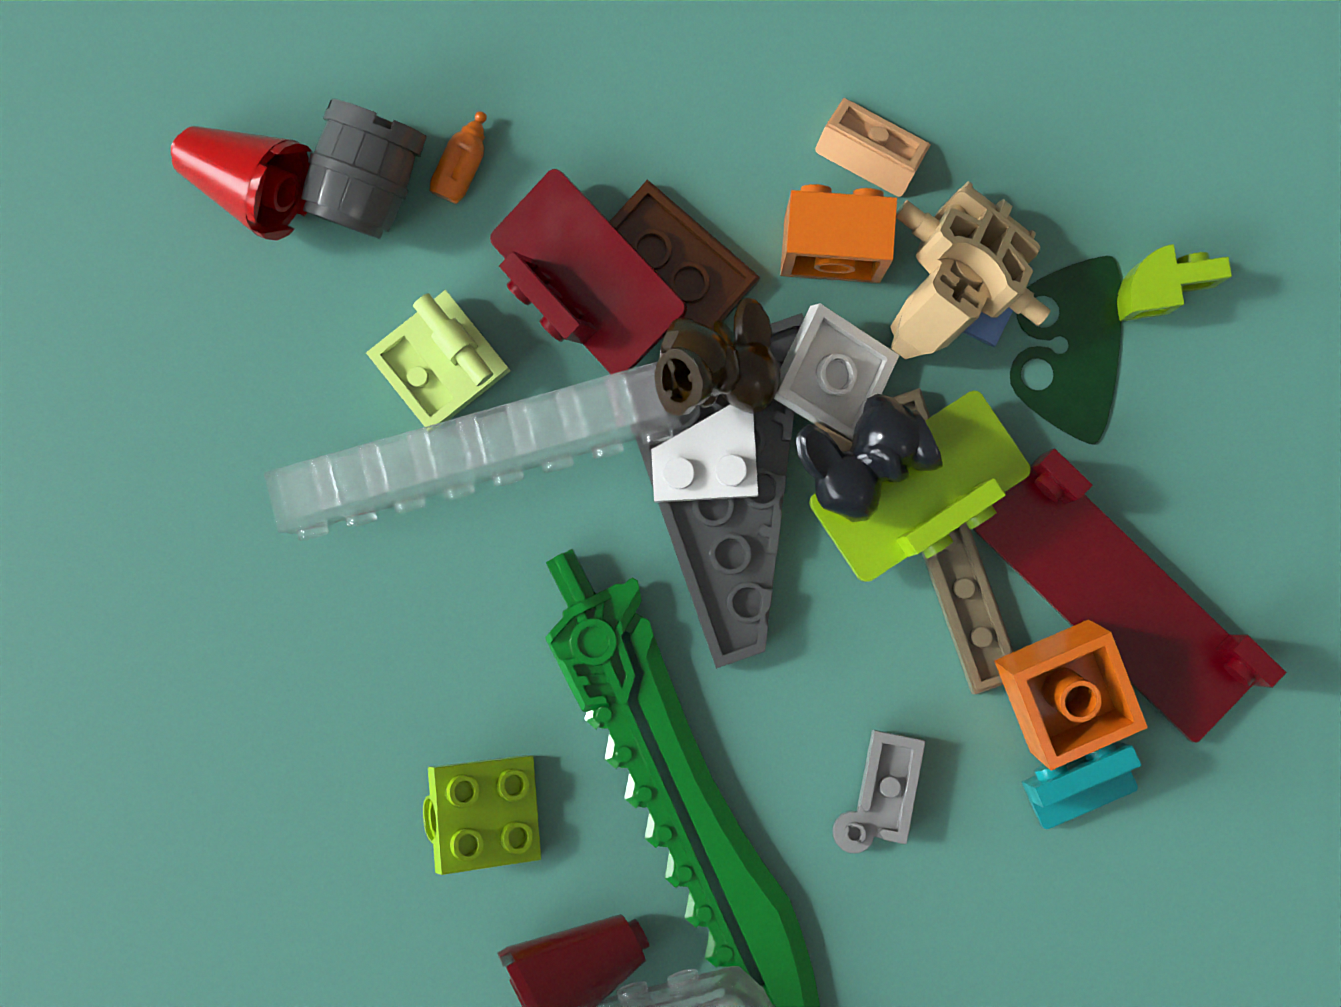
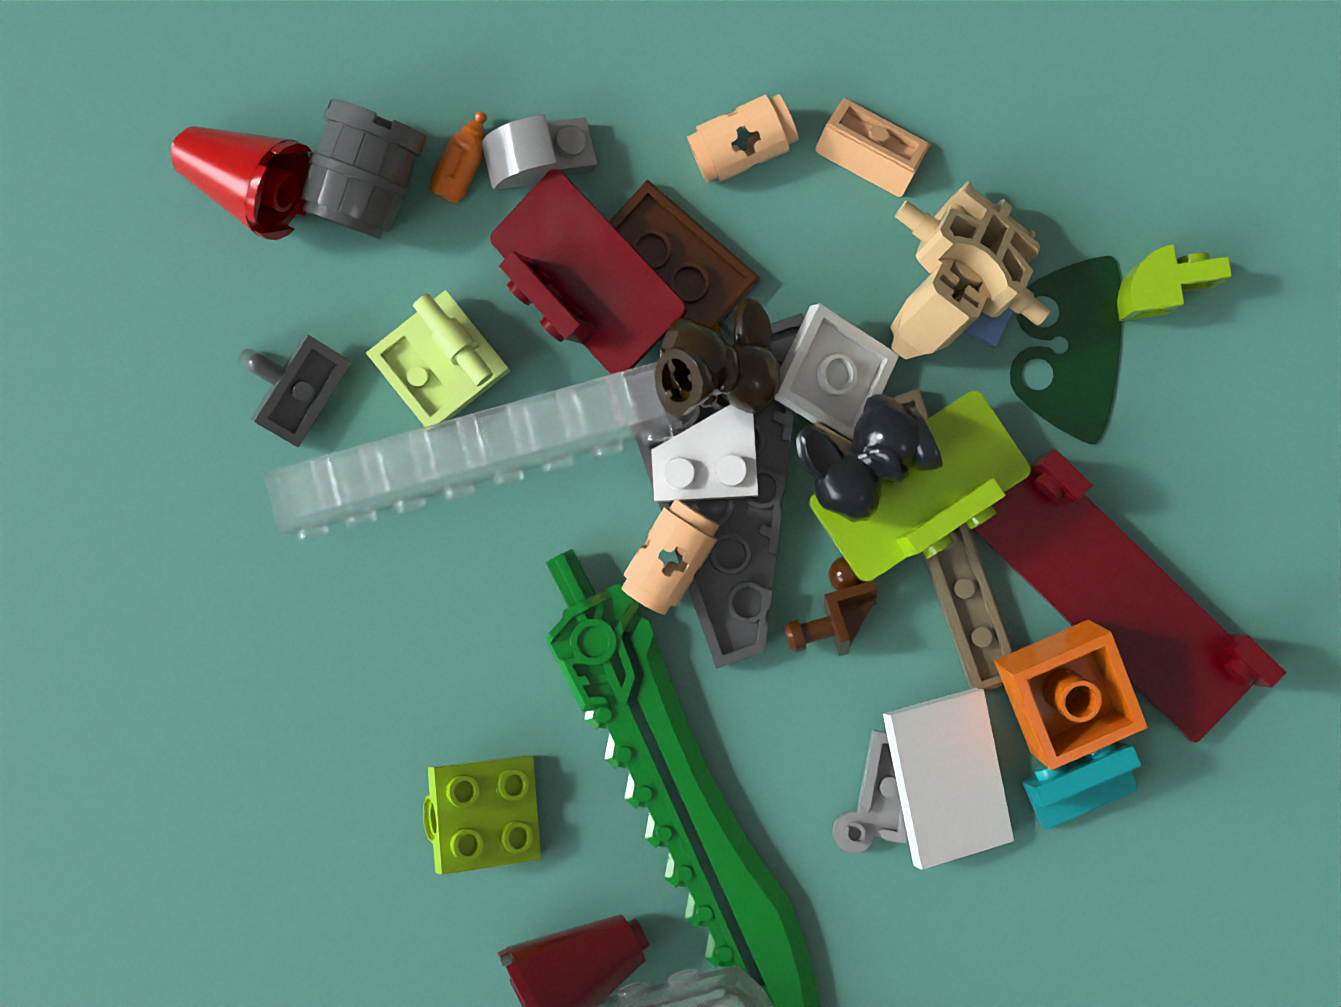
orange brick [780,184,897,283] -> none
none -> dark grey plate [239,333,352,448]
none -> light grey brick [481,114,598,190]
none -> light nougat piece [621,499,720,615]
none -> light nougat piece [686,94,799,183]
none -> reddish brown piece [784,556,878,656]
none -> white tile [883,688,1014,870]

